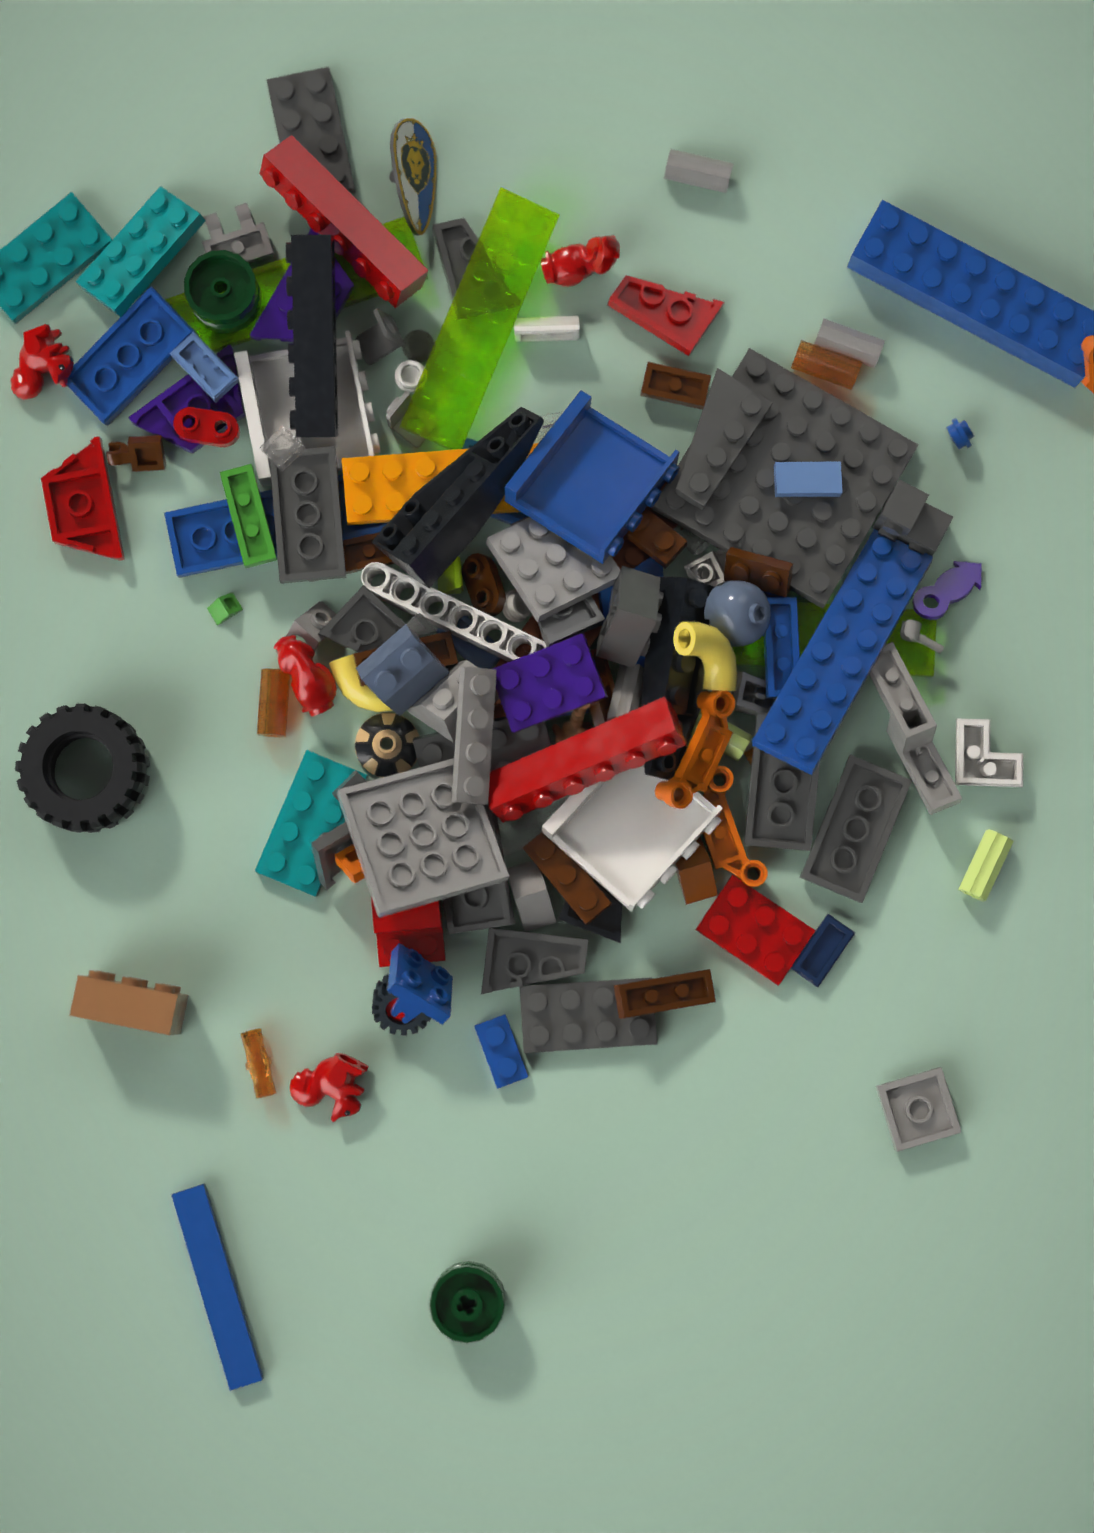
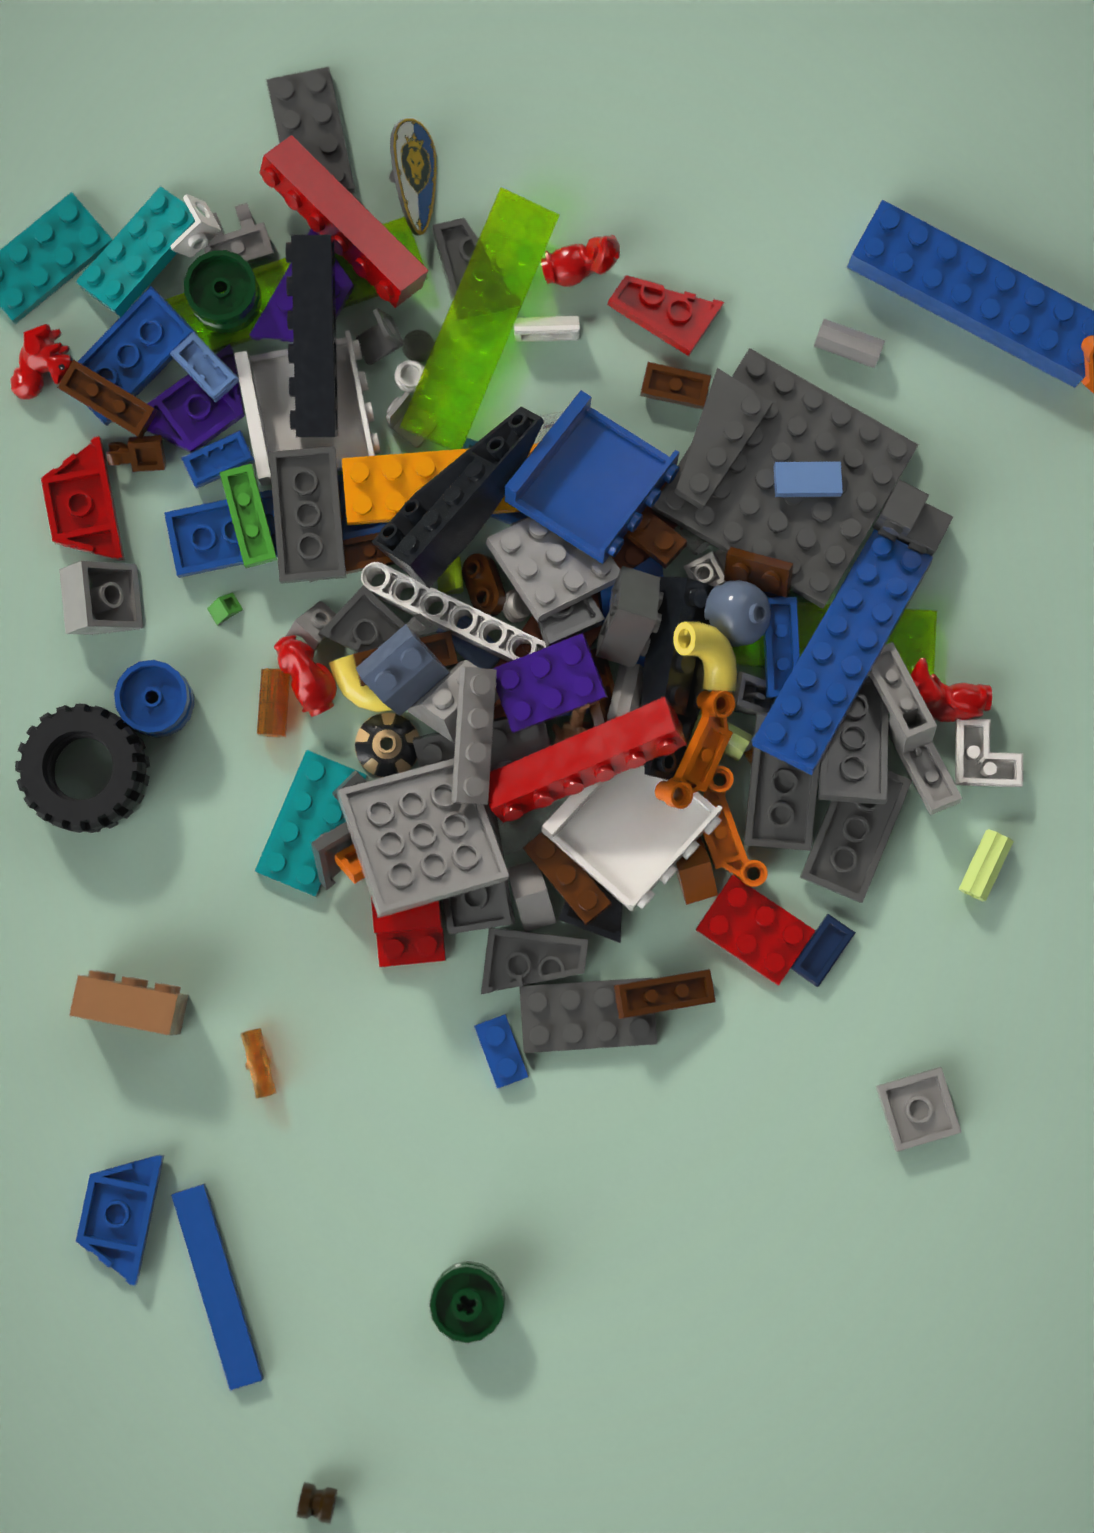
red plate [173,407,240,447] -> none
clear slope [259,425,306,472] -> none
red animal [289,1053,369,1122] -> none
blue plate [372,943,453,1035] -> none
light grey axle [664,149,733,193] -> none
clear orange axle [791,340,862,390] -> none
light grey hand [900,620,944,654] -> none
dark purple brick [912,561,982,620] -> none
blue plate [946,418,974,449] -> none
none -> reddish brown plate [57,359,158,439]
none -> light grey slope [59,561,143,635]
none -> blue wing [76,1154,164,1286]
none -> blue wheel [114,660,195,738]
none -> white bracket [170,194,221,258]
none -> blue plate [181,430,255,489]
none -> dark brown wheel [297,1482,338,1524]
none -> dark grey plate [818,676,889,805]
none -> red animal [911,658,992,722]

